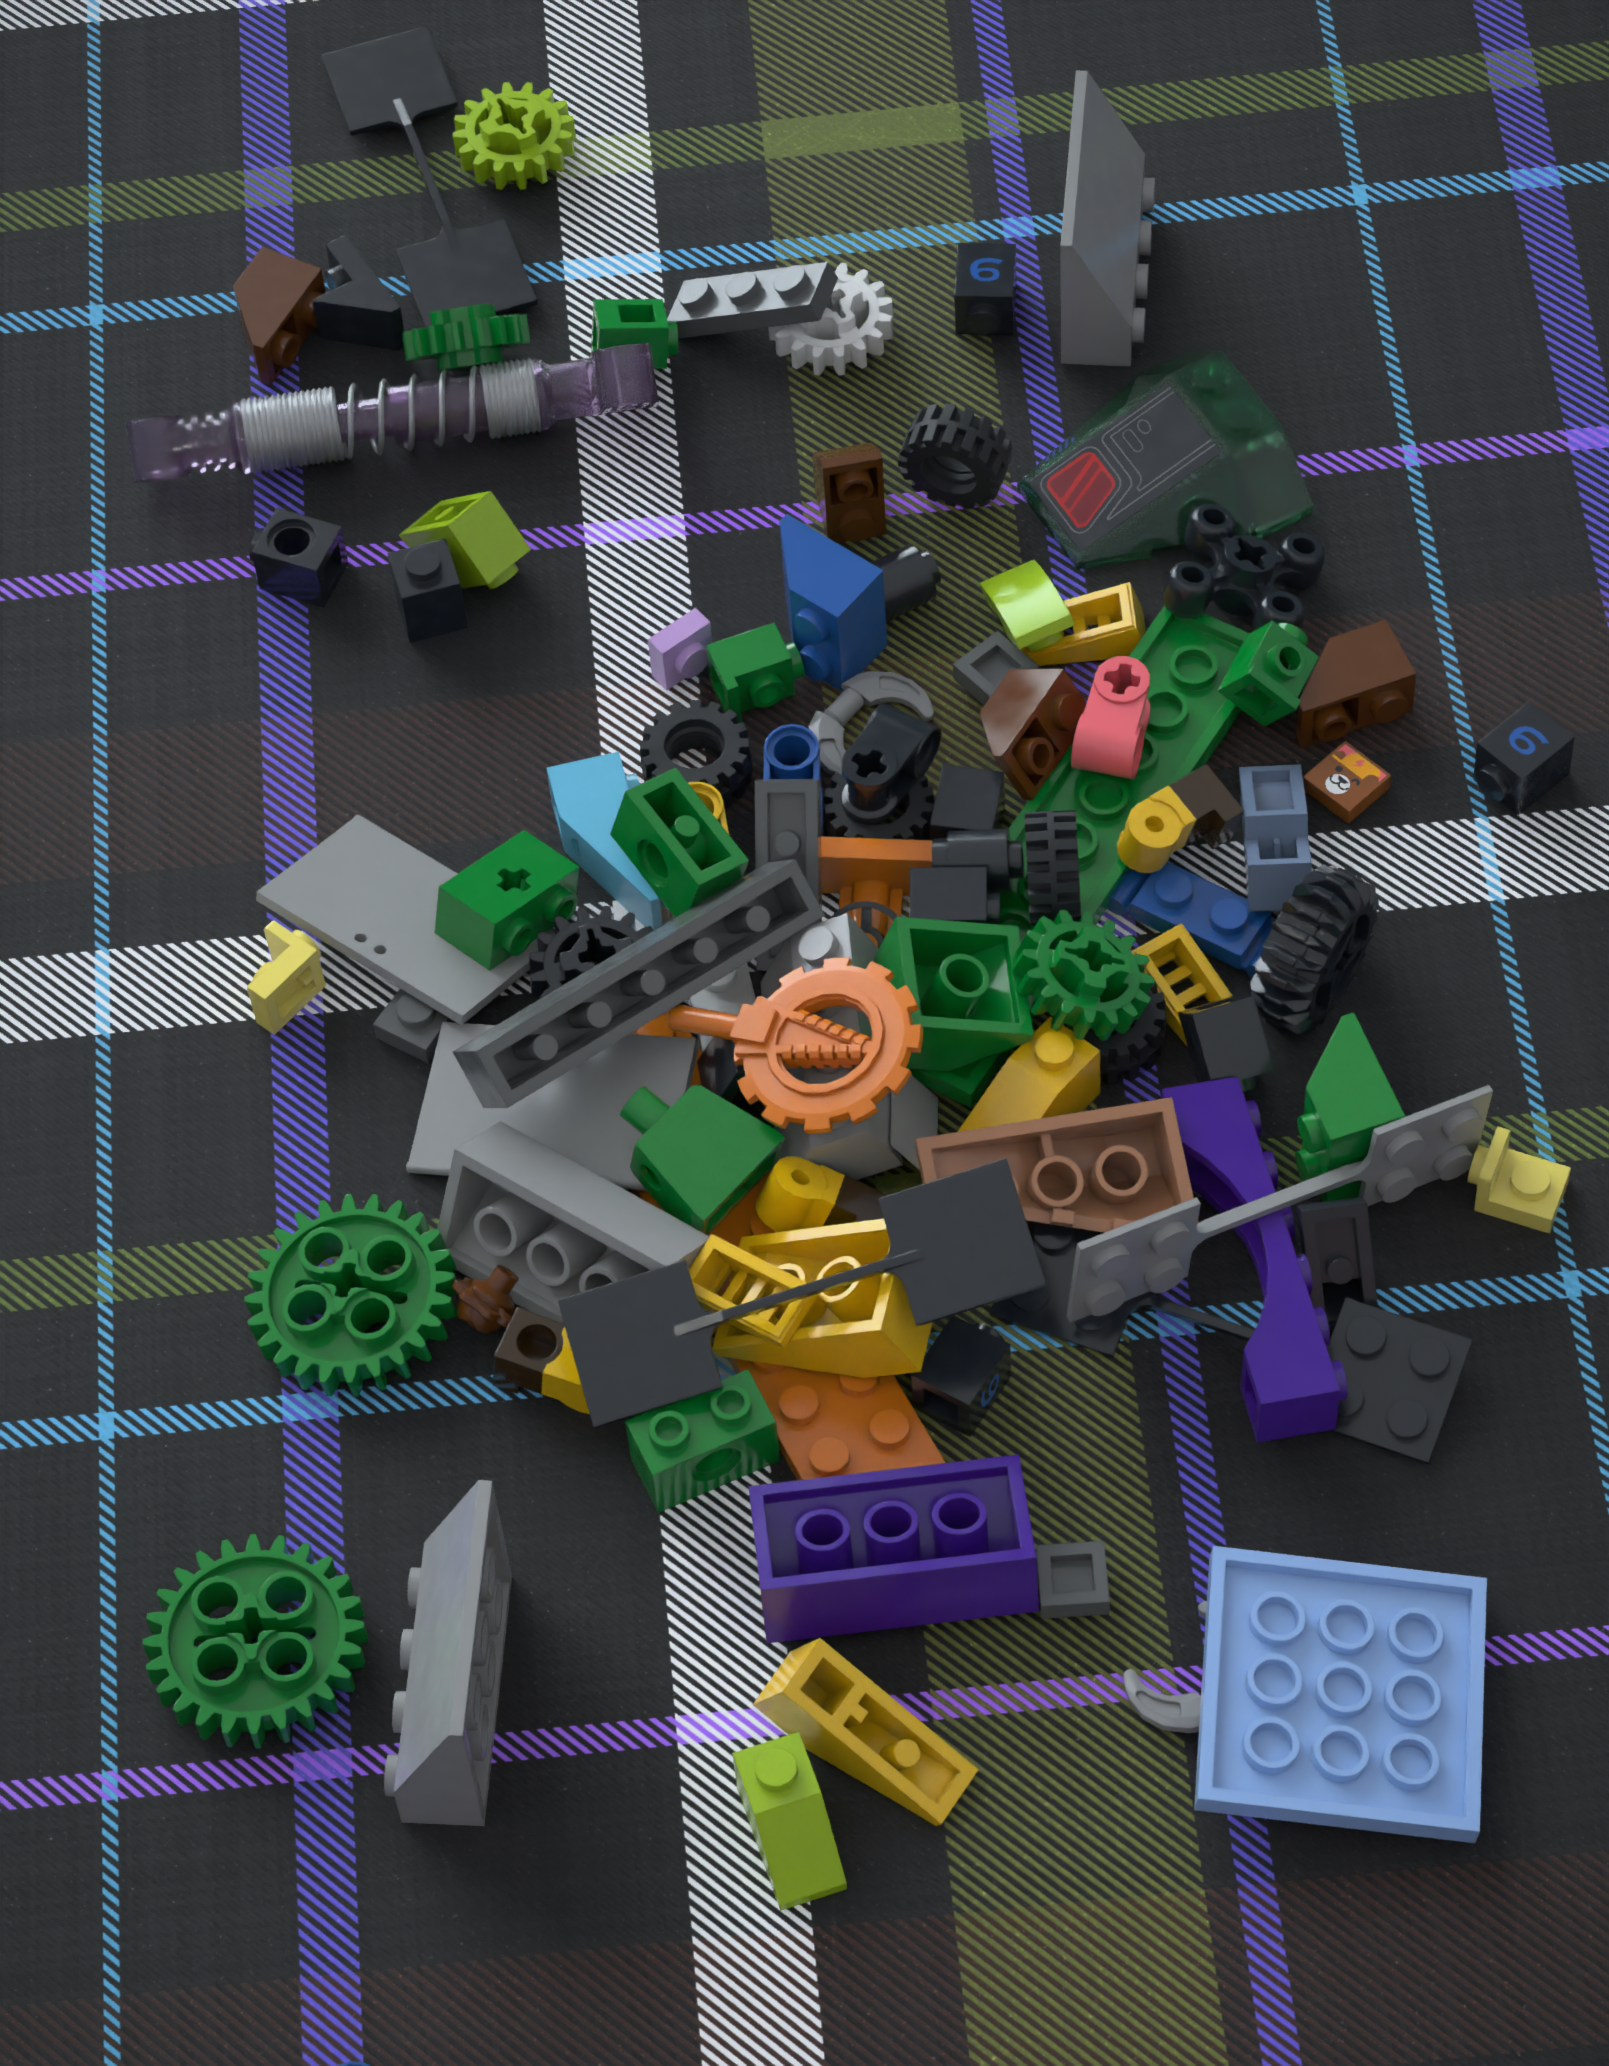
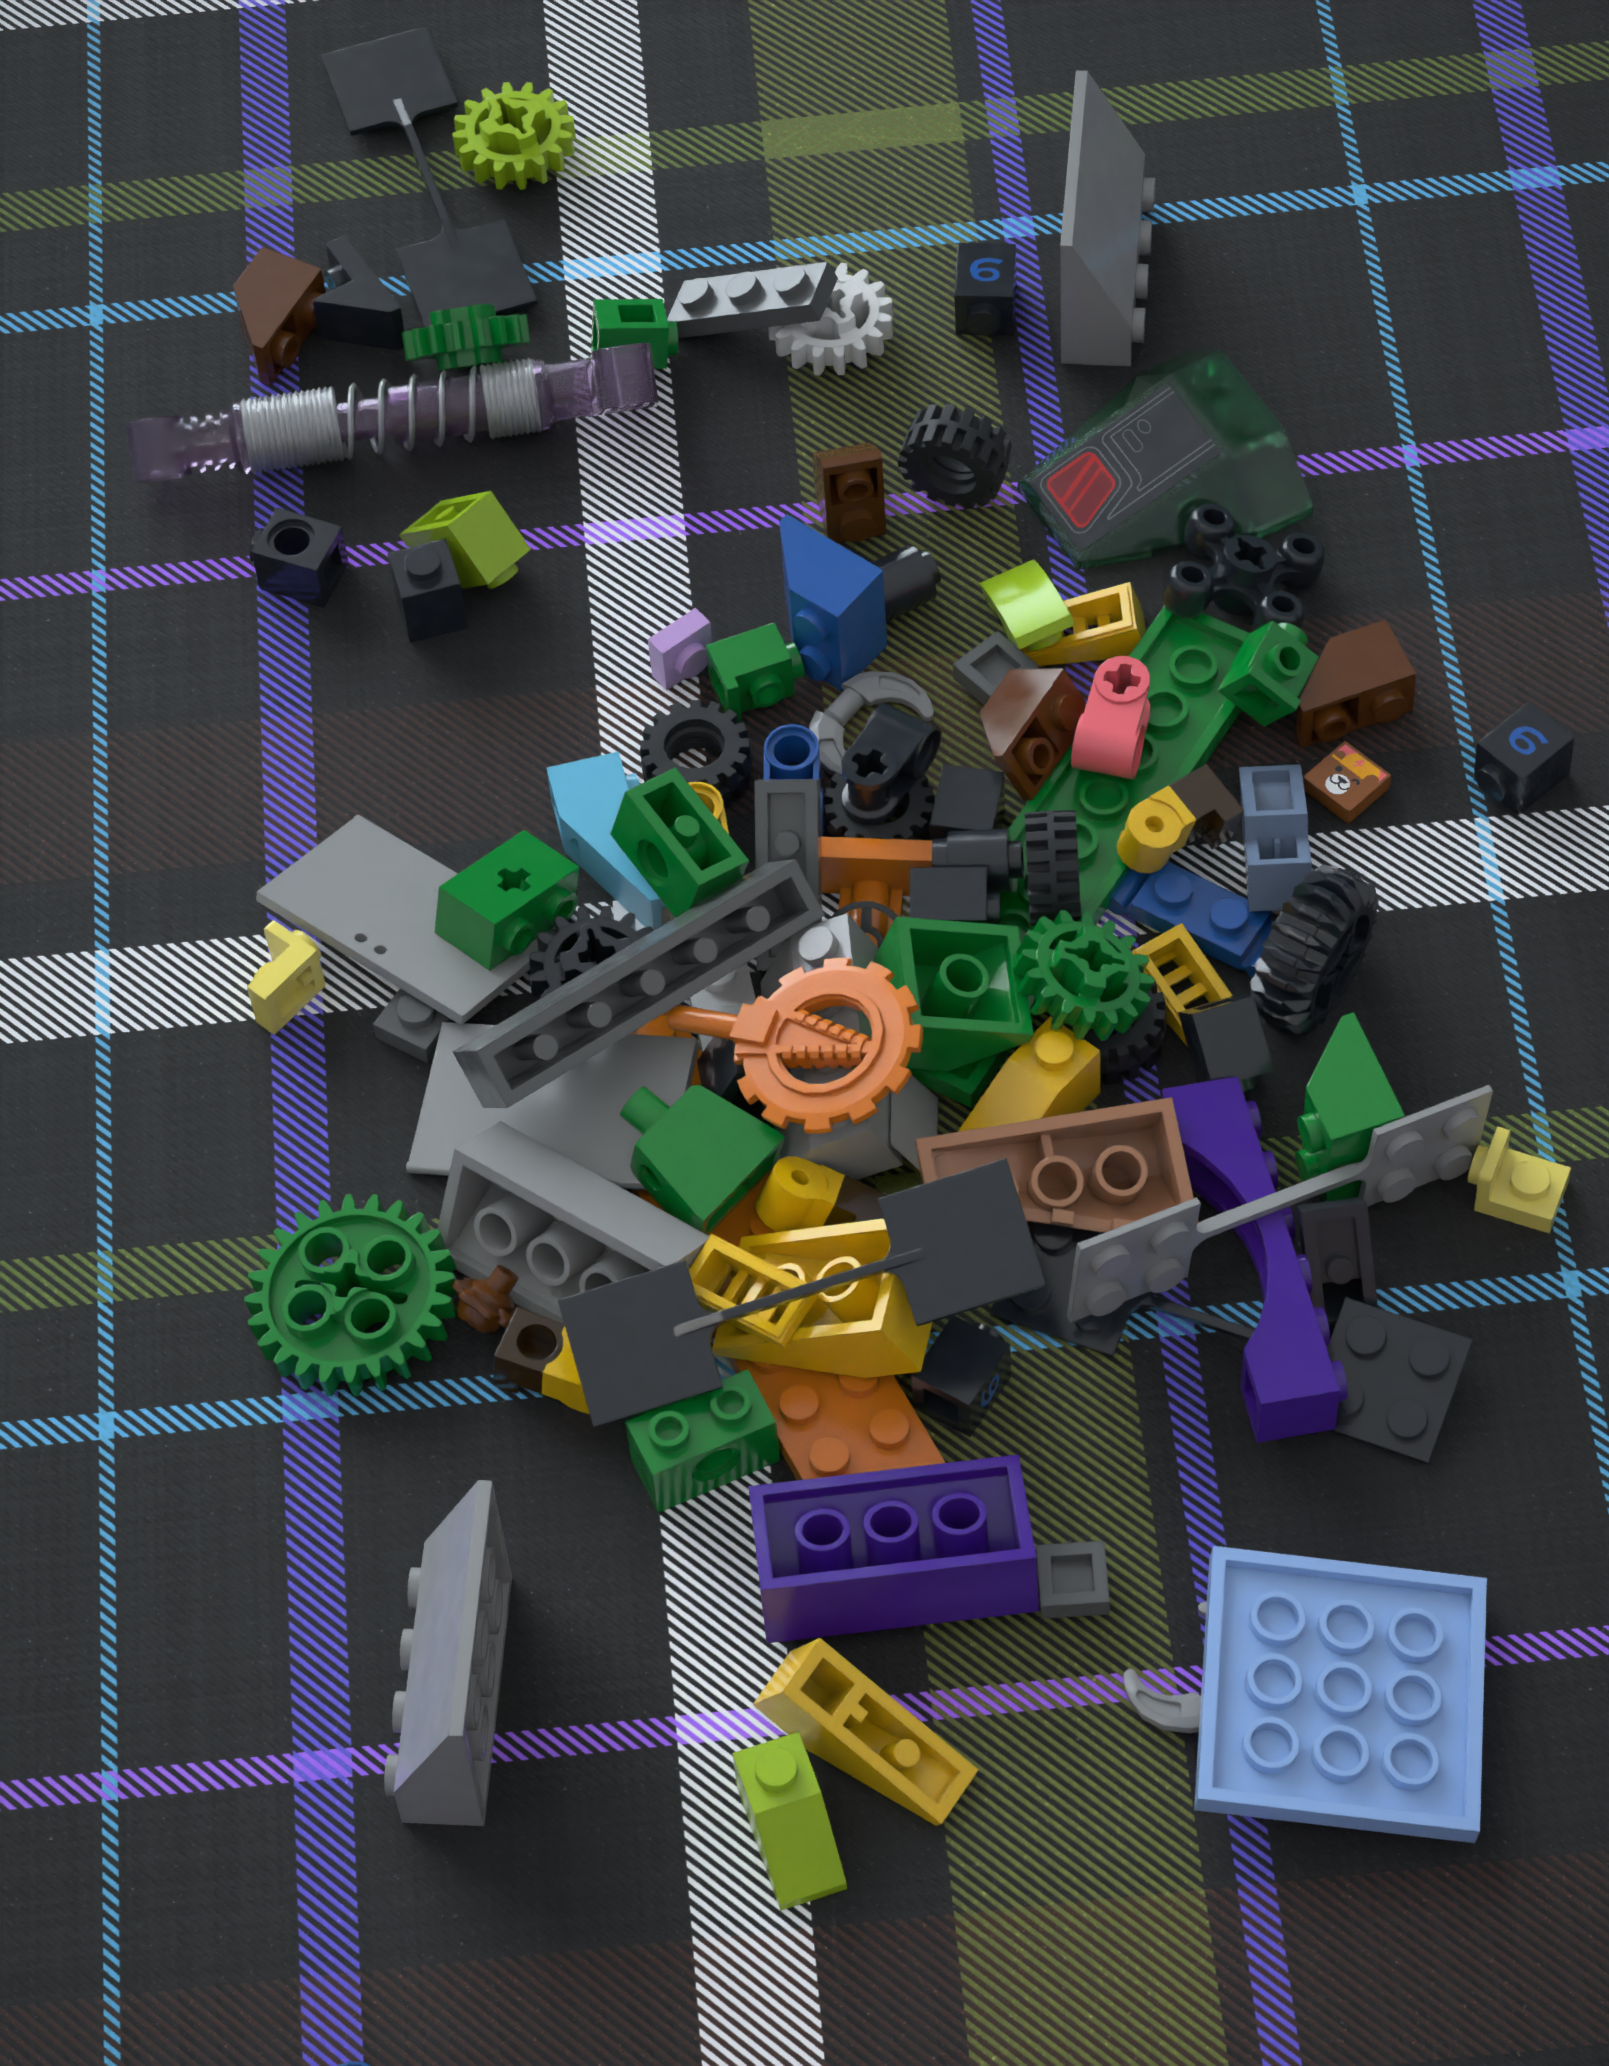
green gear [143,1534,368,1749] -> none

